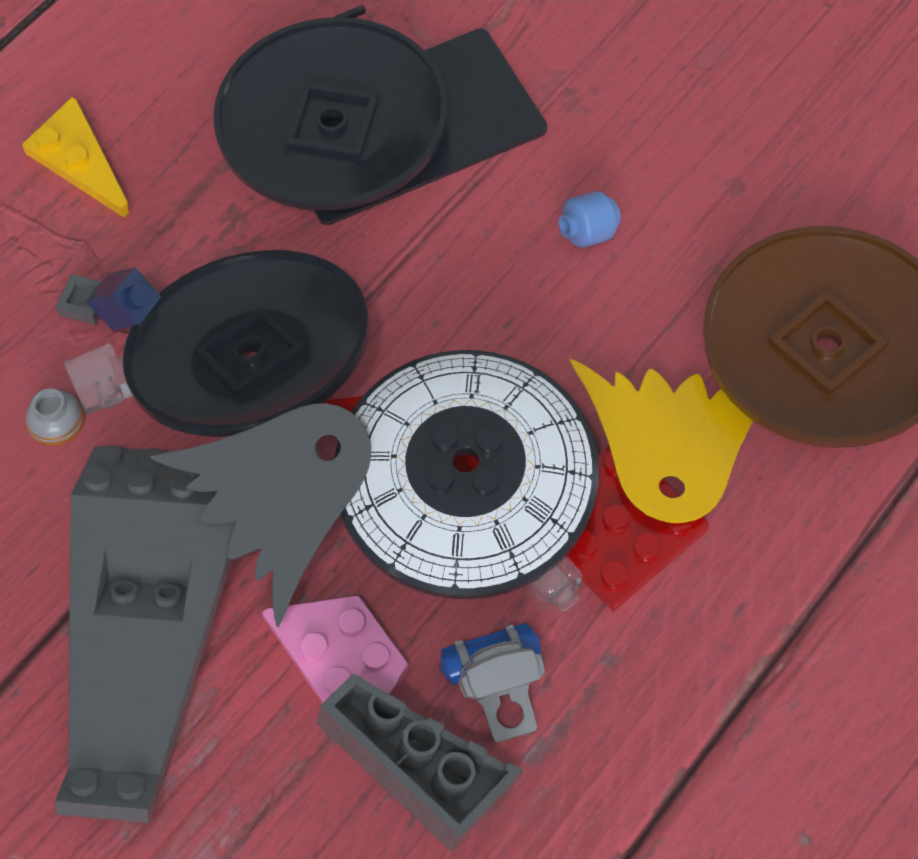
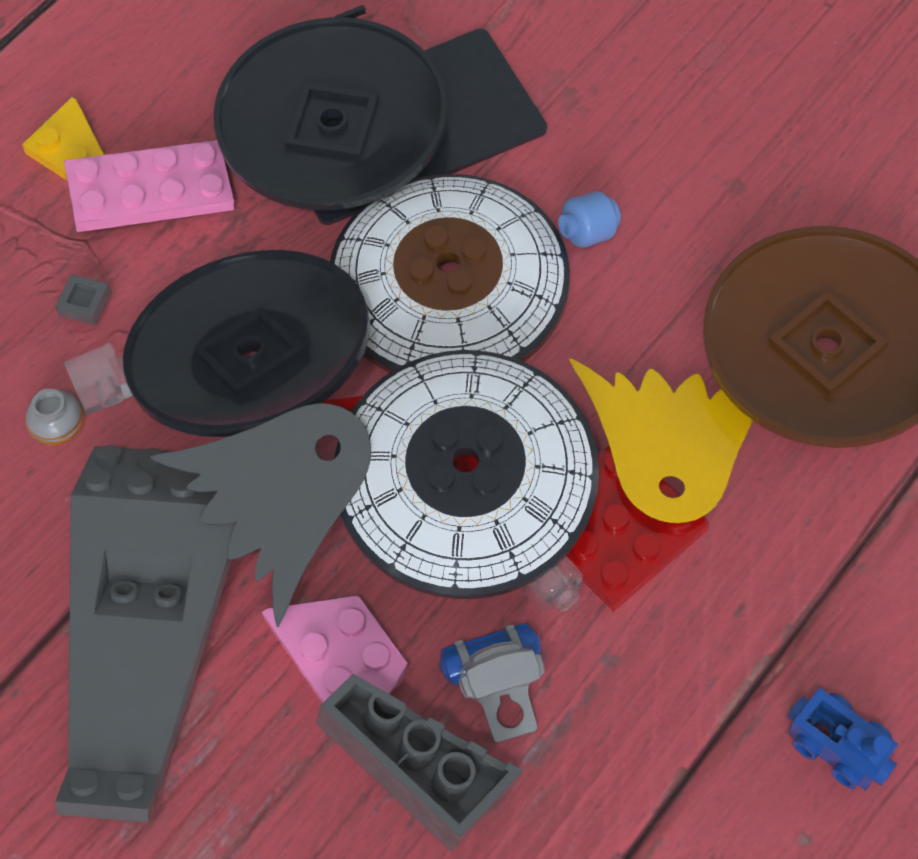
dark blue brick [86,267,161,330] -> none
none -> bright pink plate [64,140,234,232]
none -> dish [330,174,570,373]
none -> blue brick [787,688,898,791]

